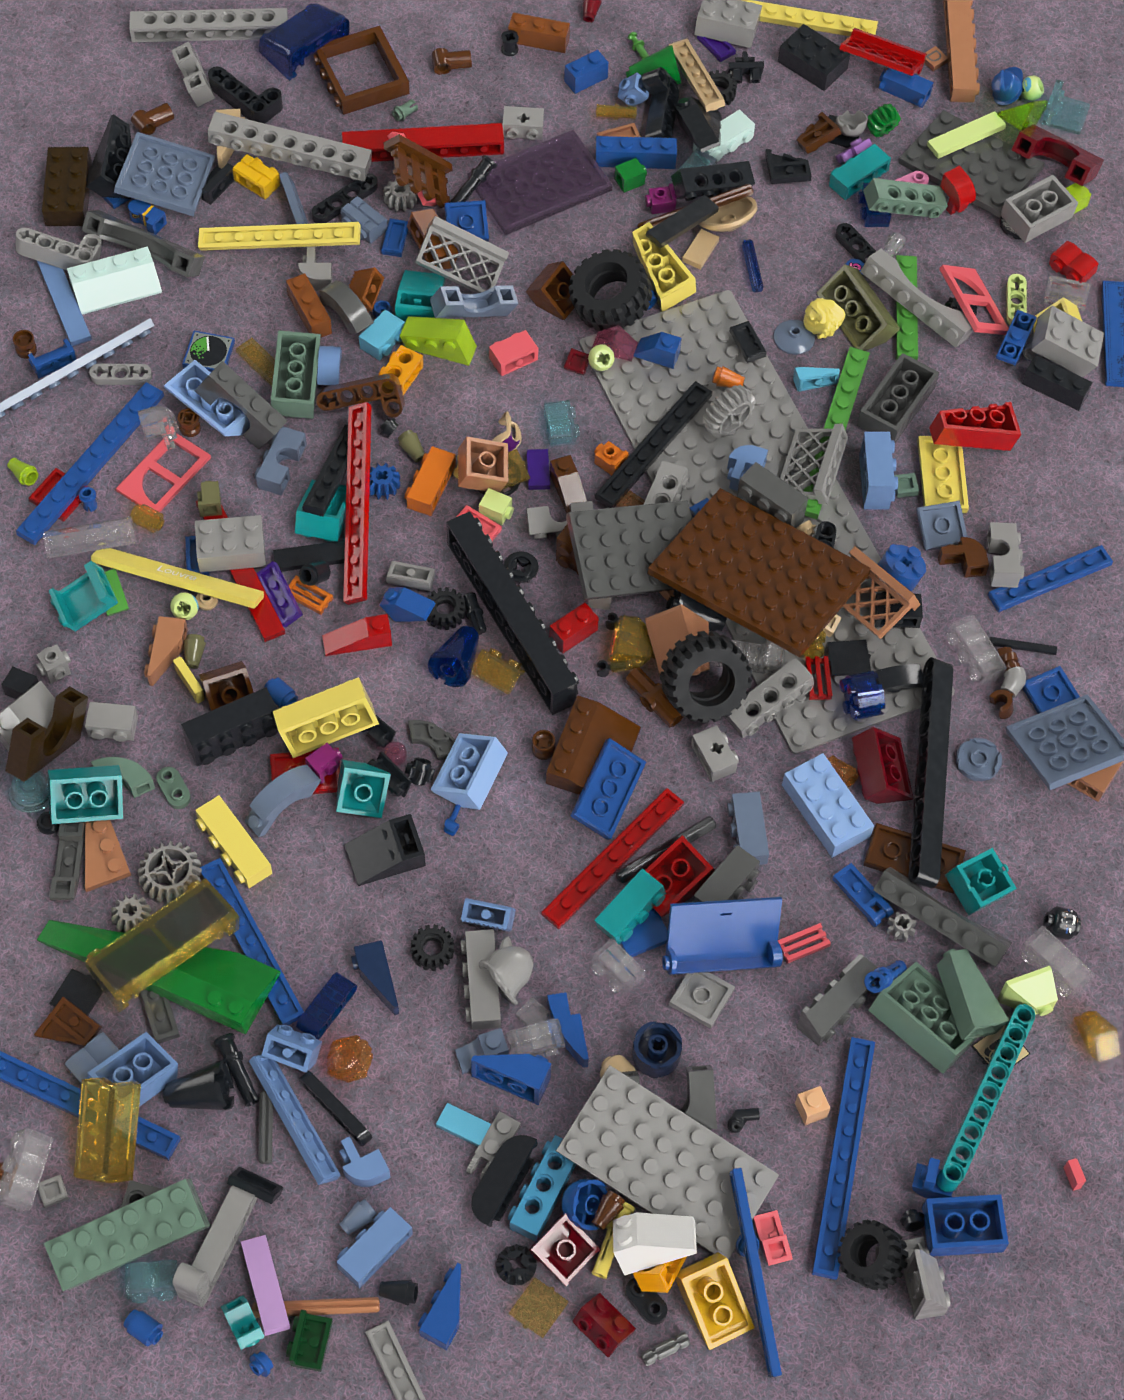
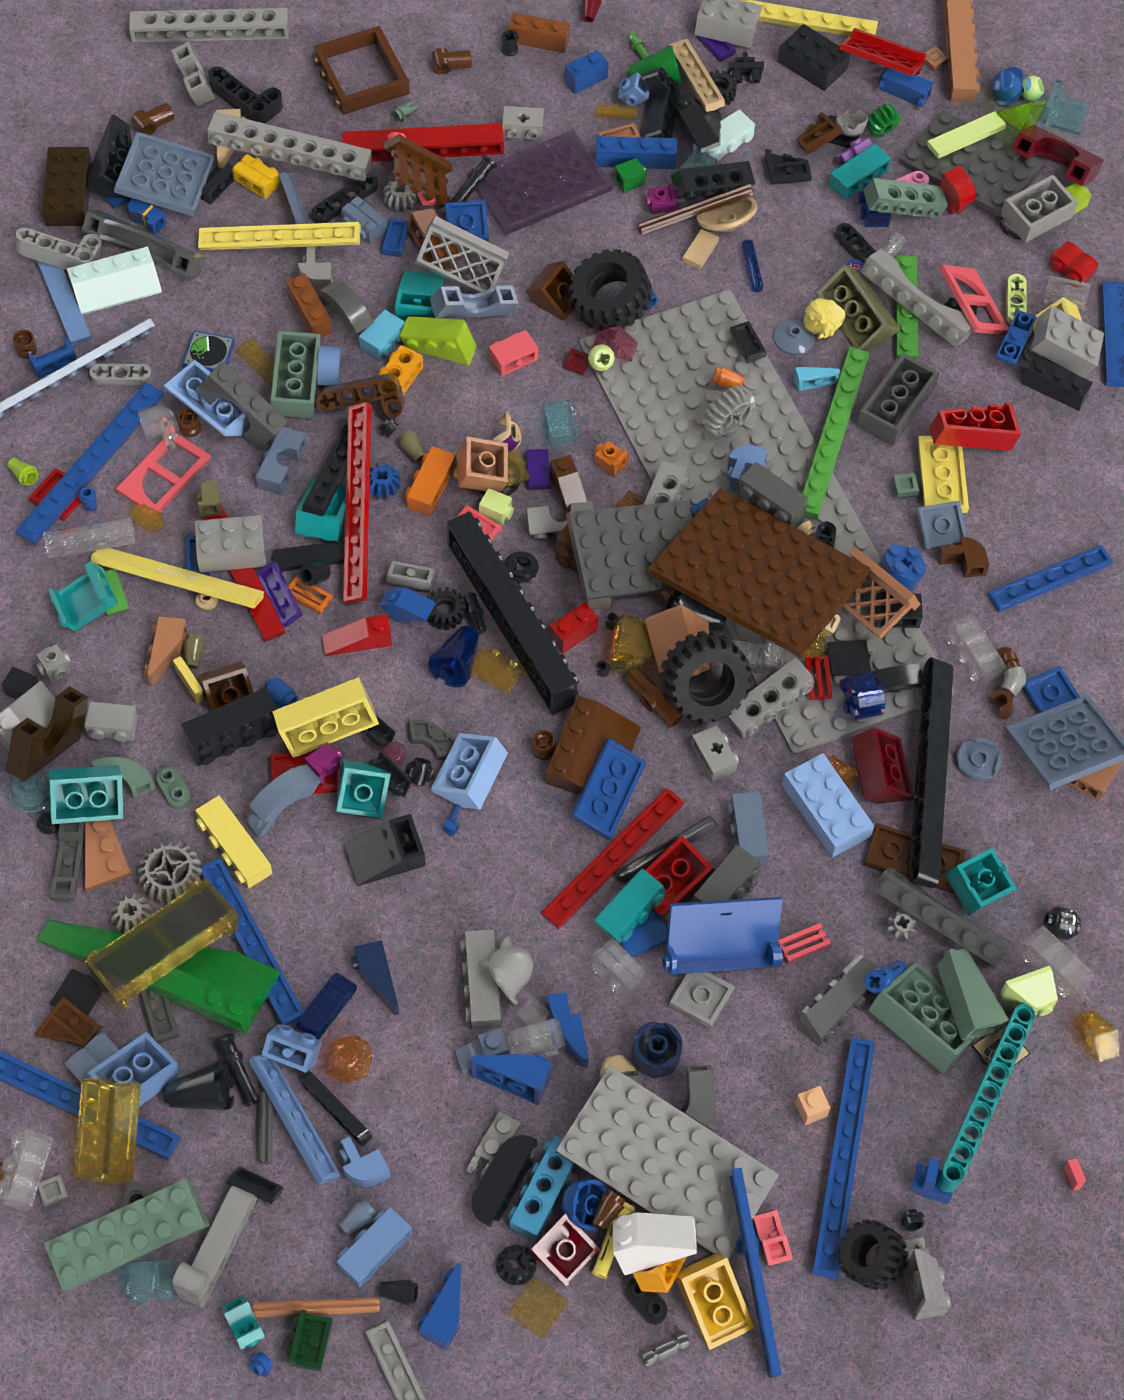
blue brick [123,1309,163,1347] -> none
yellowish green piece [170,593,199,620] -> none
lavender tile [241,1235,290,1336] -> none
clear blue windscreen [259,3,350,81] -> none
dark orange brick [349,267,384,312] -> none
blue plate [372,300,393,318] -> none
black tyre [411,924,454,971] -> none
medium azure tile [436,1103,491,1147] -> none
medium blue brick [461,898,516,932] -> none
dark red bracket [573,1293,636,1357] -> none
black tile [595,381,713,508] -> none
light yellow wedge [632,222,696,312] -> none
blue slope [634,332,682,369] -> none
black tile [646,195,719,248] -> none
black arm [727,1108,760,1133] -> none
light grey fence [780,424,848,504] -> none
blue plate [832,863,894,927] -> none
medium blue brick [859,432,898,509] -> none
blue brick [922,1194,1009,1256] -> none
light grey arch [987,522,1024,588] -> none
black bar [989,637,1057,655] -> none

